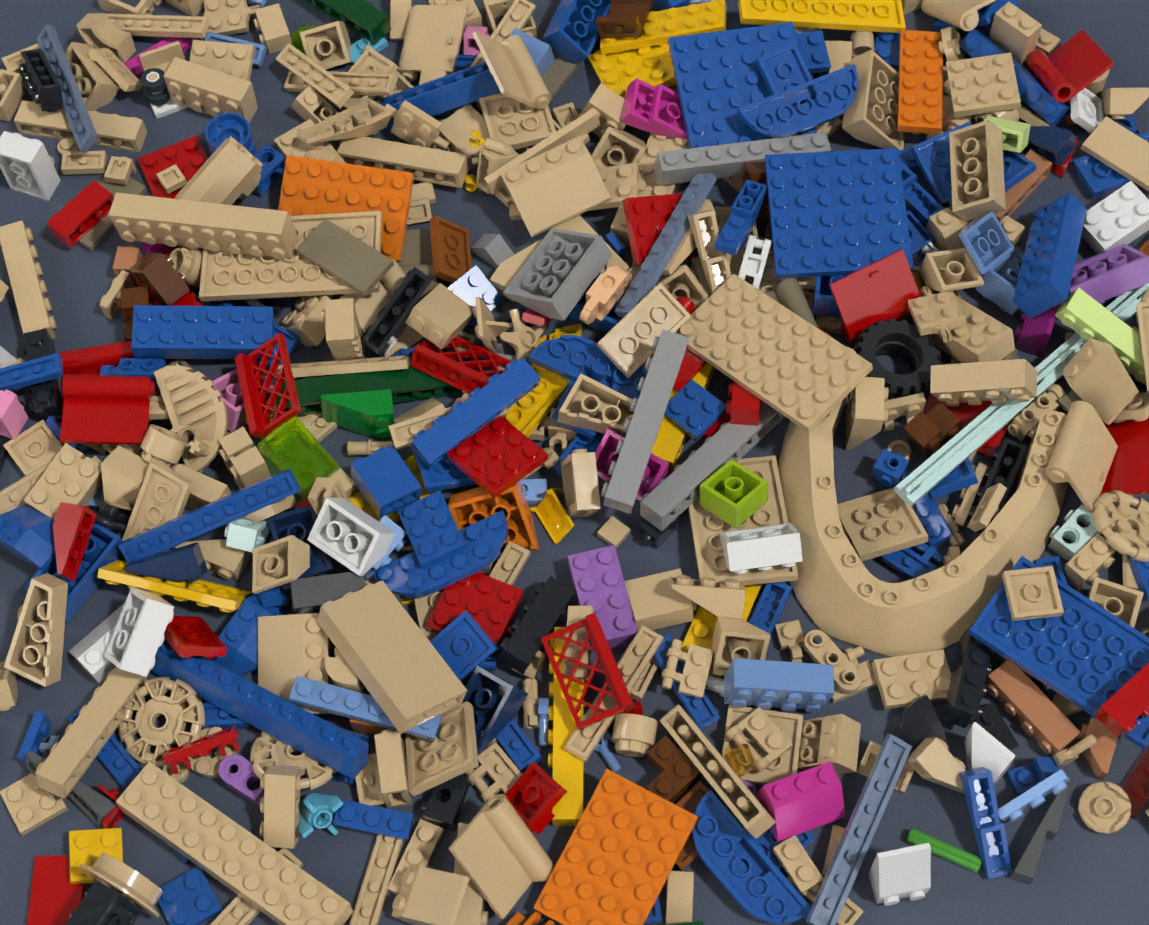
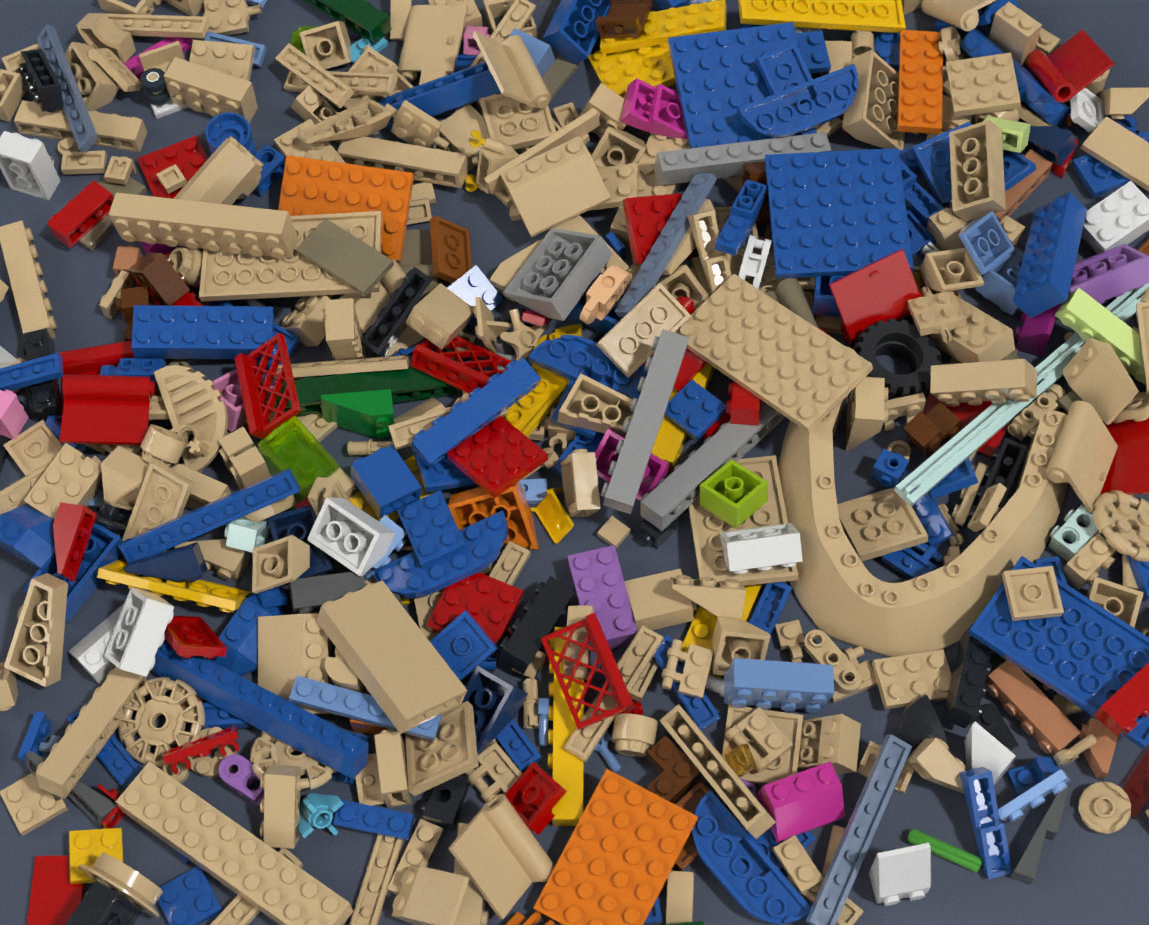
tan brick [253,3,293,54] -> none
light grey slope [470,234,515,269] -> none

